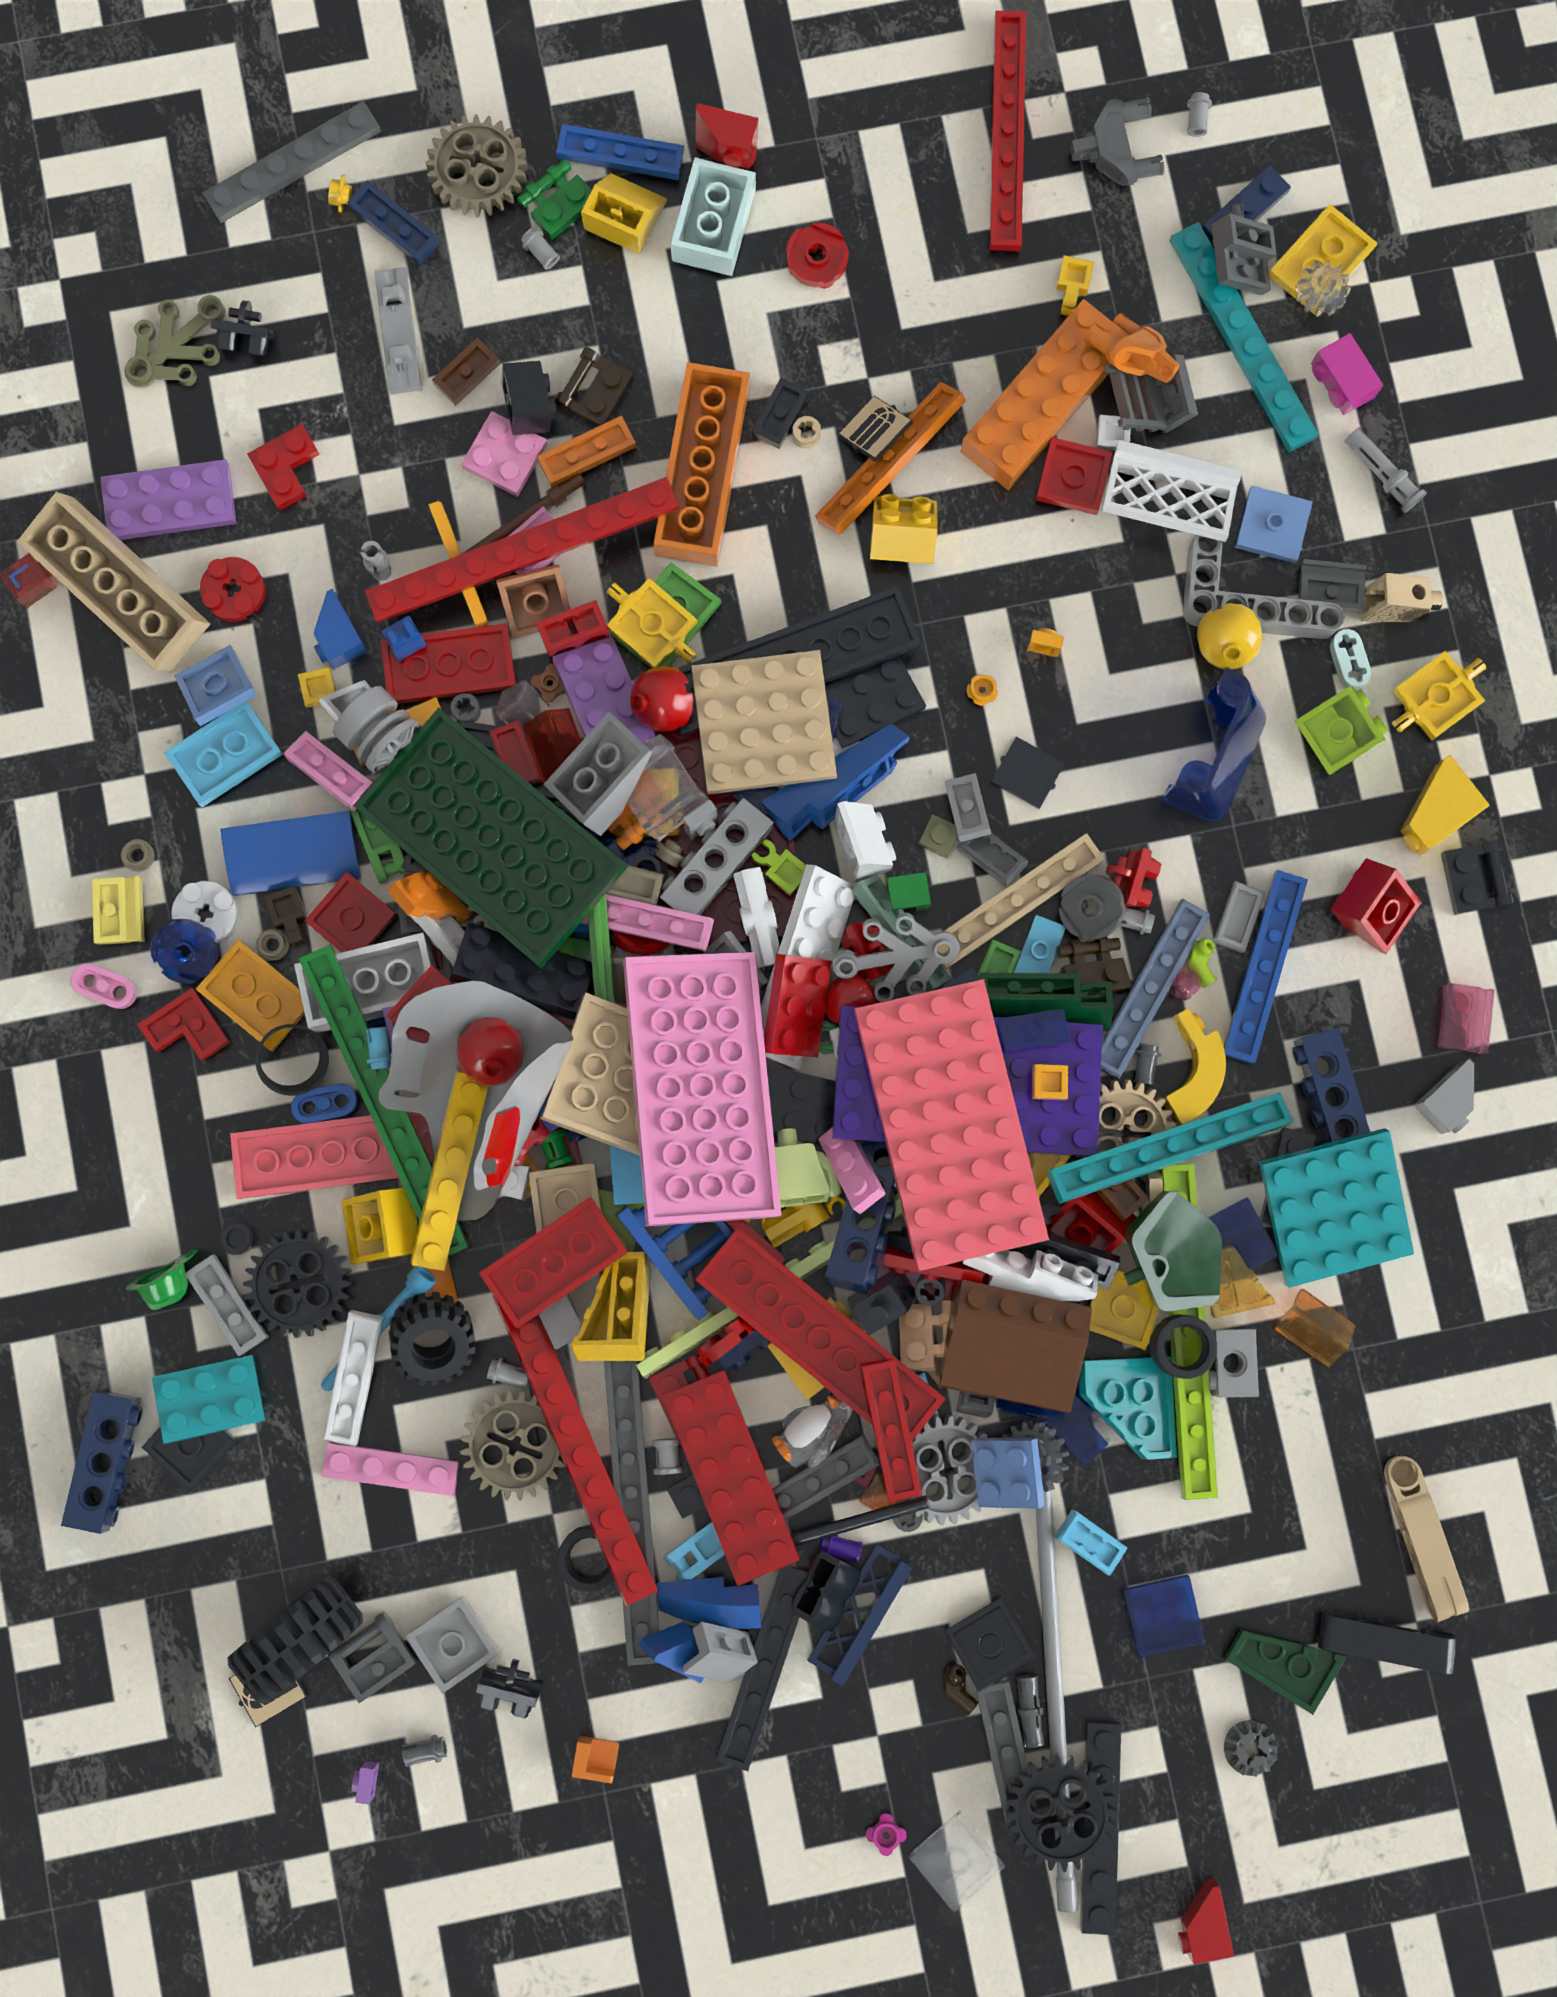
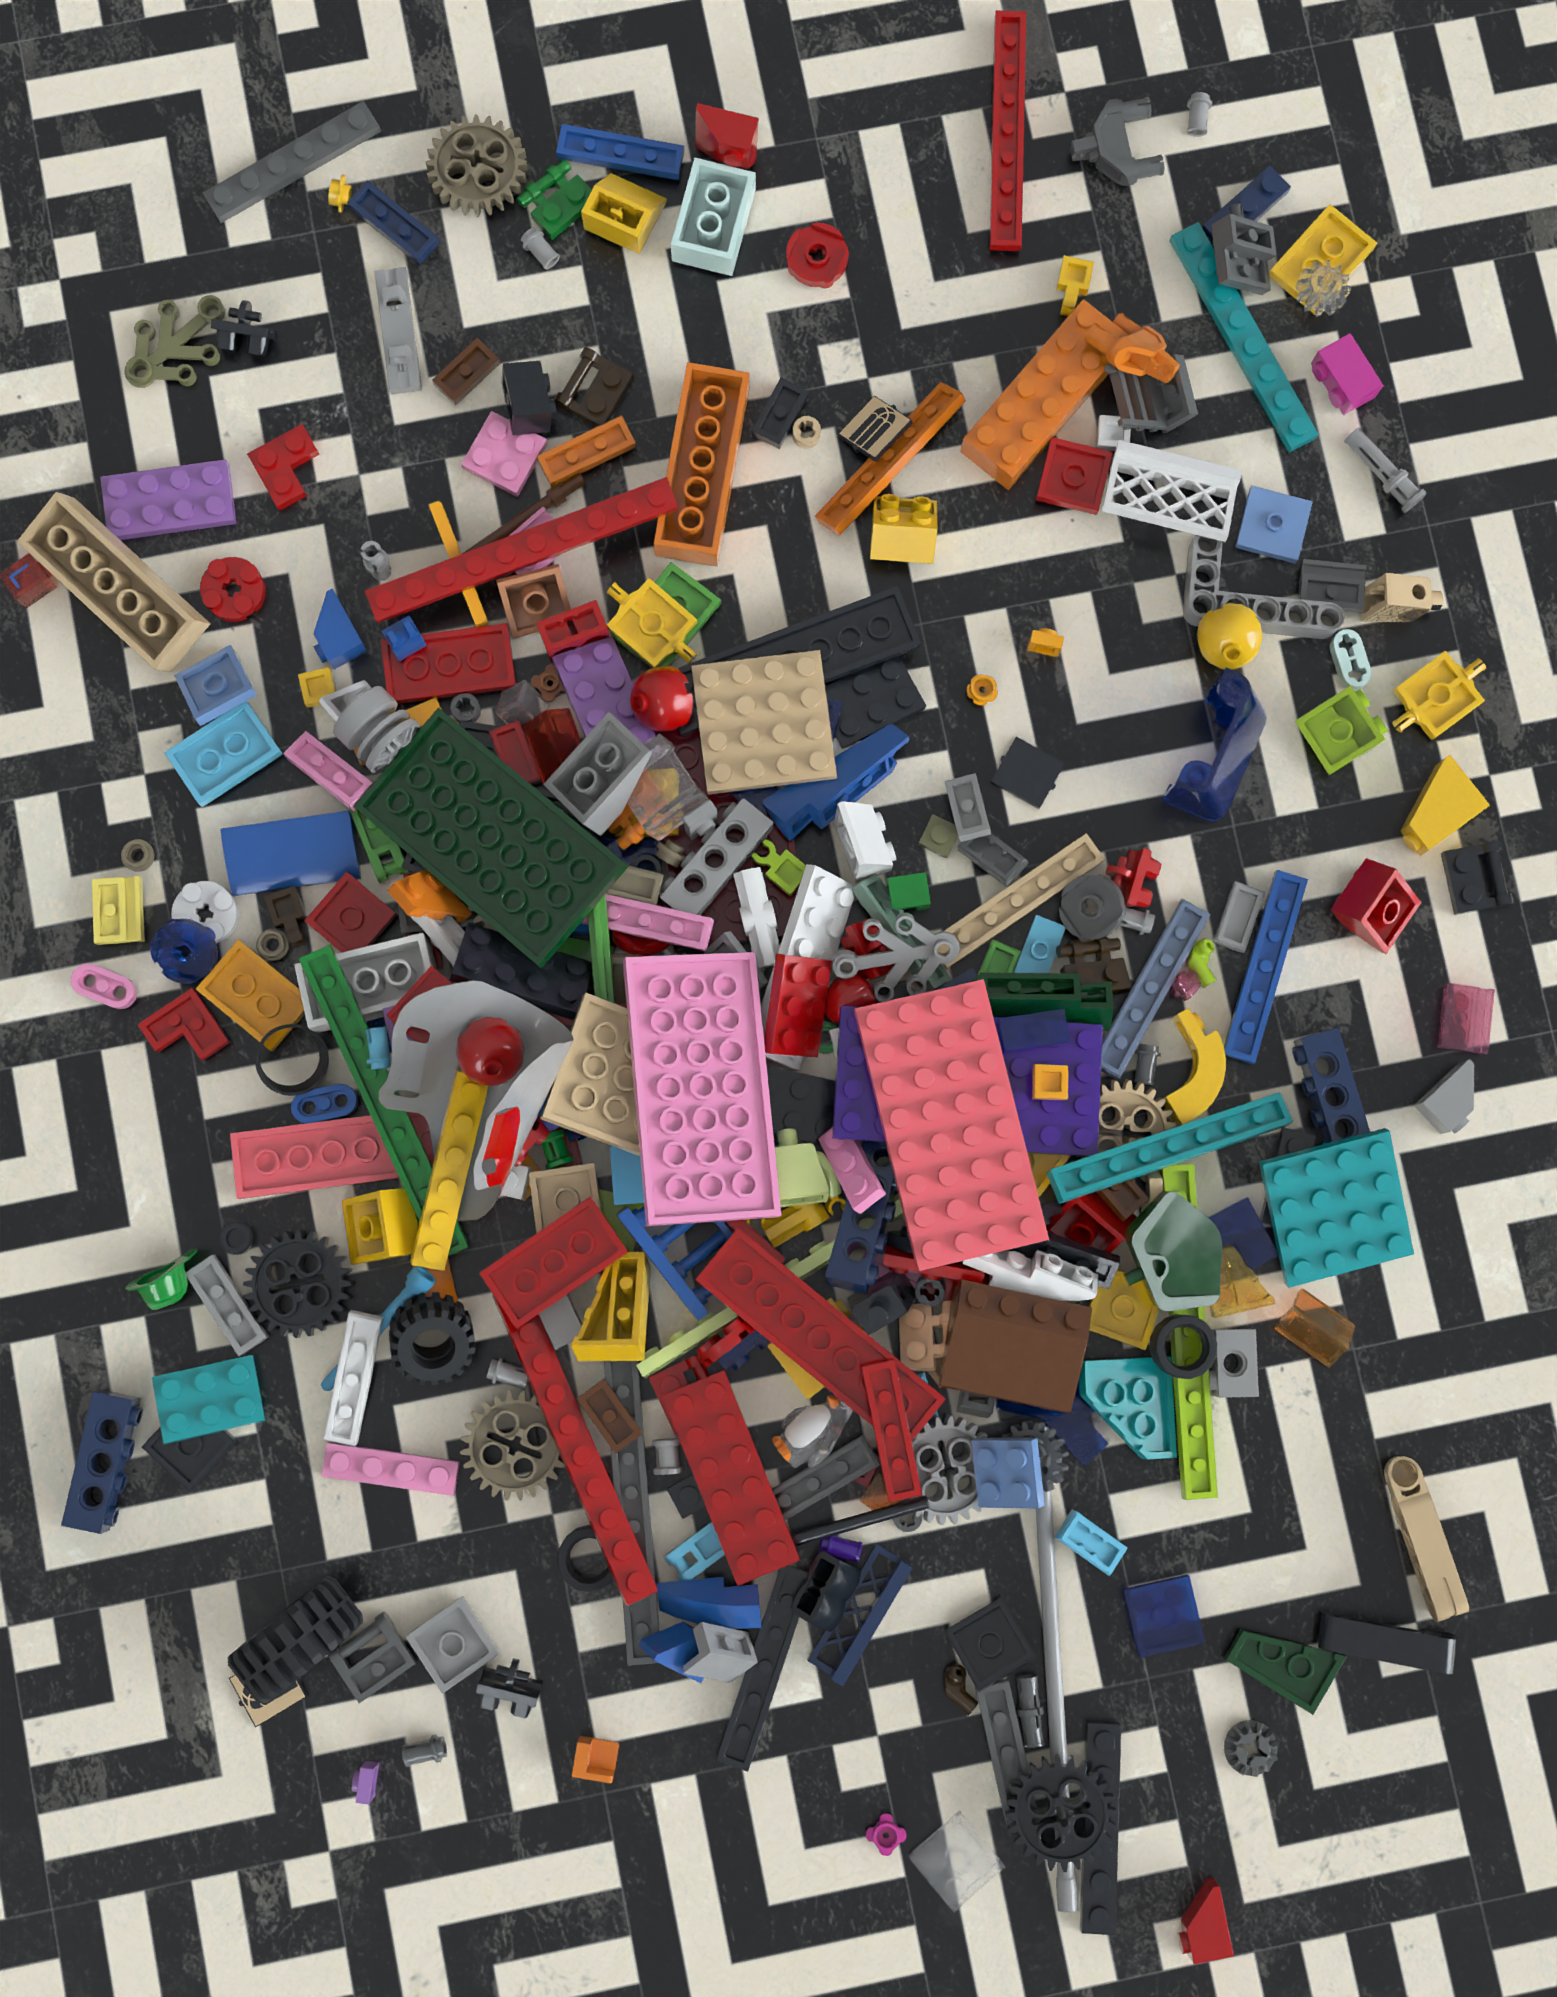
none -> reddish brown plate [577,1378,643,1454]

